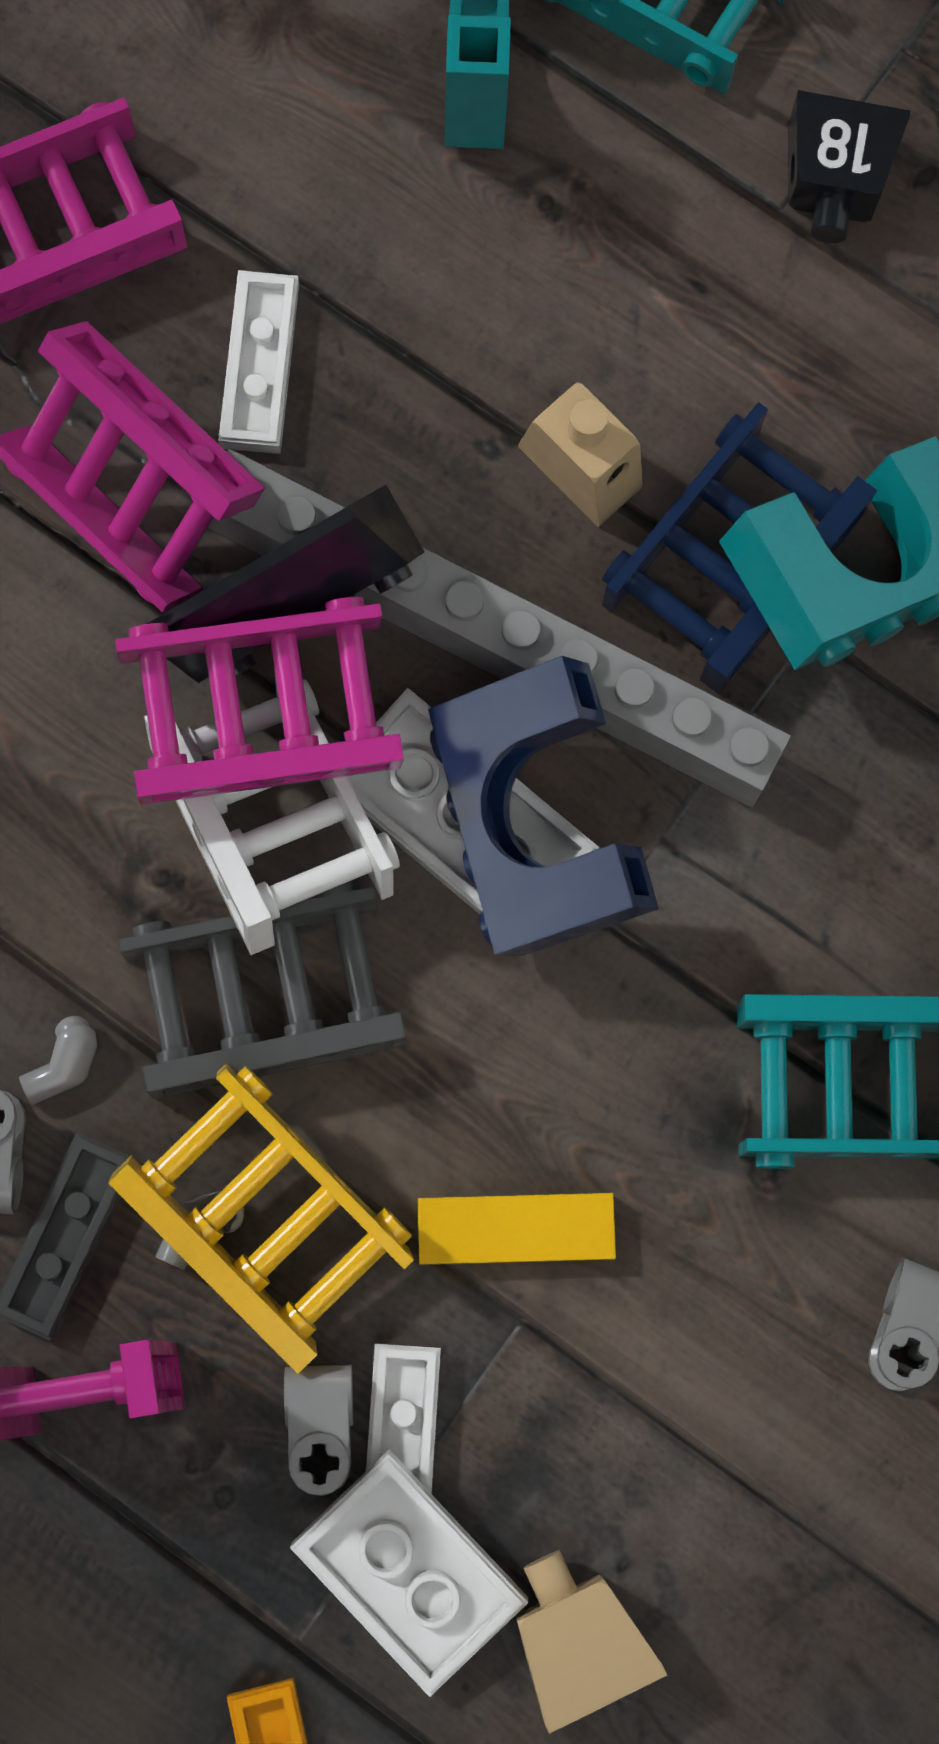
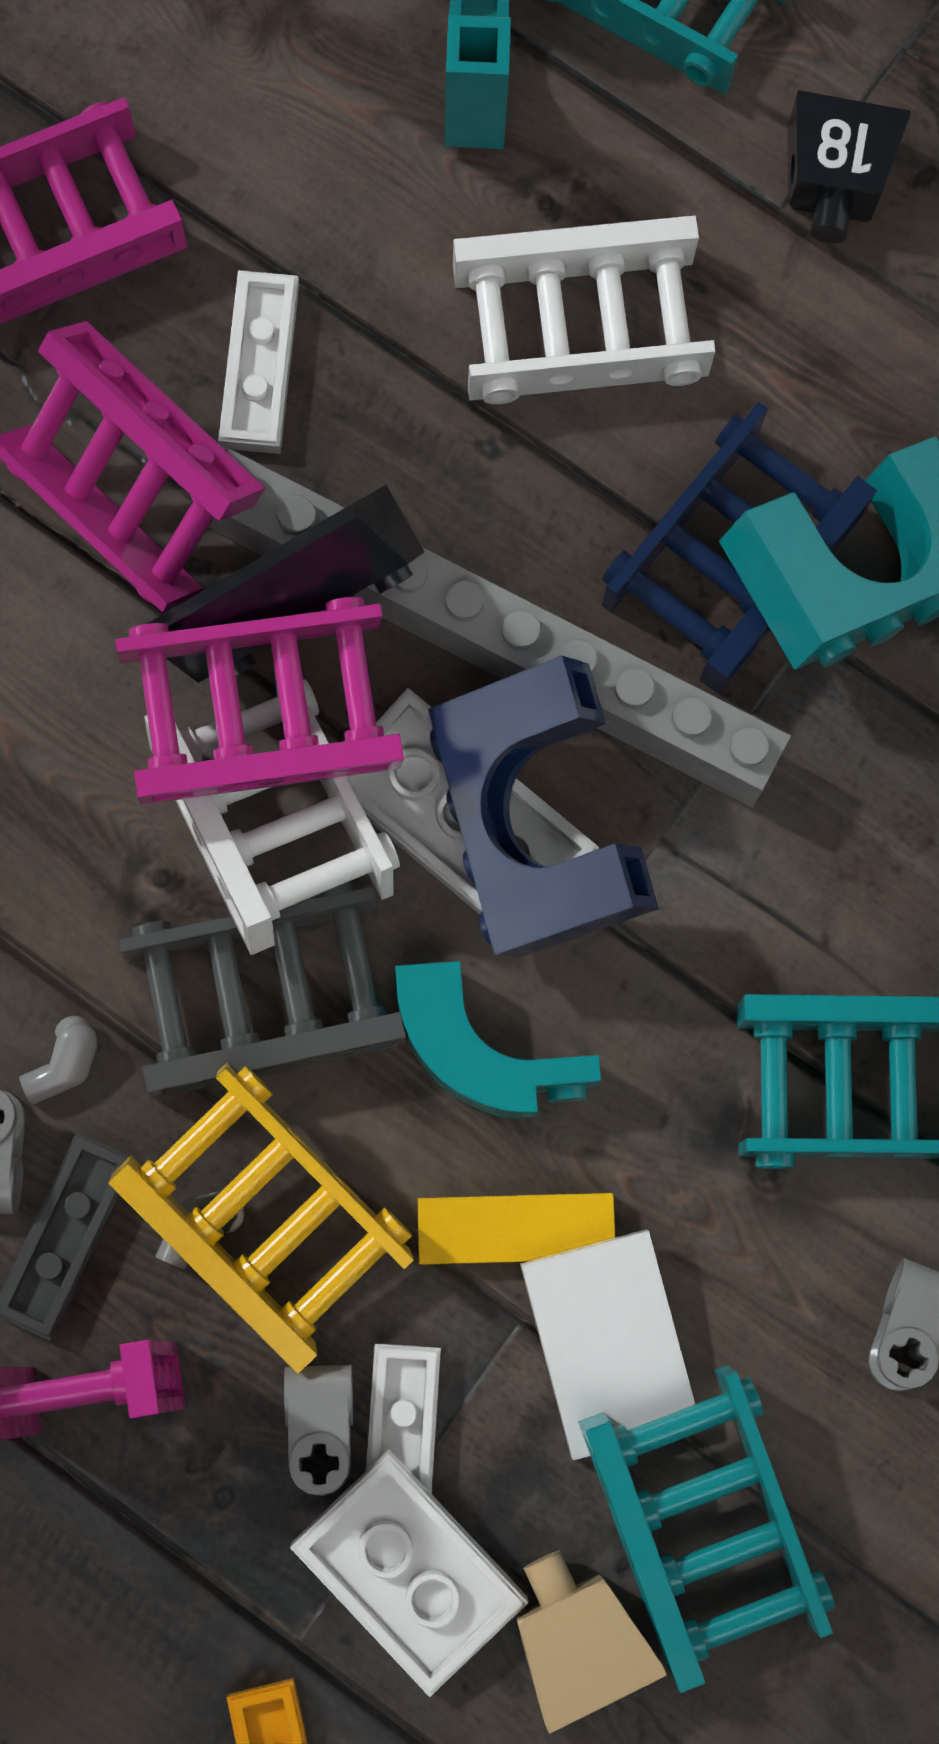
tan torso [518,382,643,527] -> none
none -> teal arch [395,961,601,1119]
none -> white fence [453,215,716,404]
none -> white tile [520,1229,695,1460]
none -> teal fence [578,1365,835,1693]

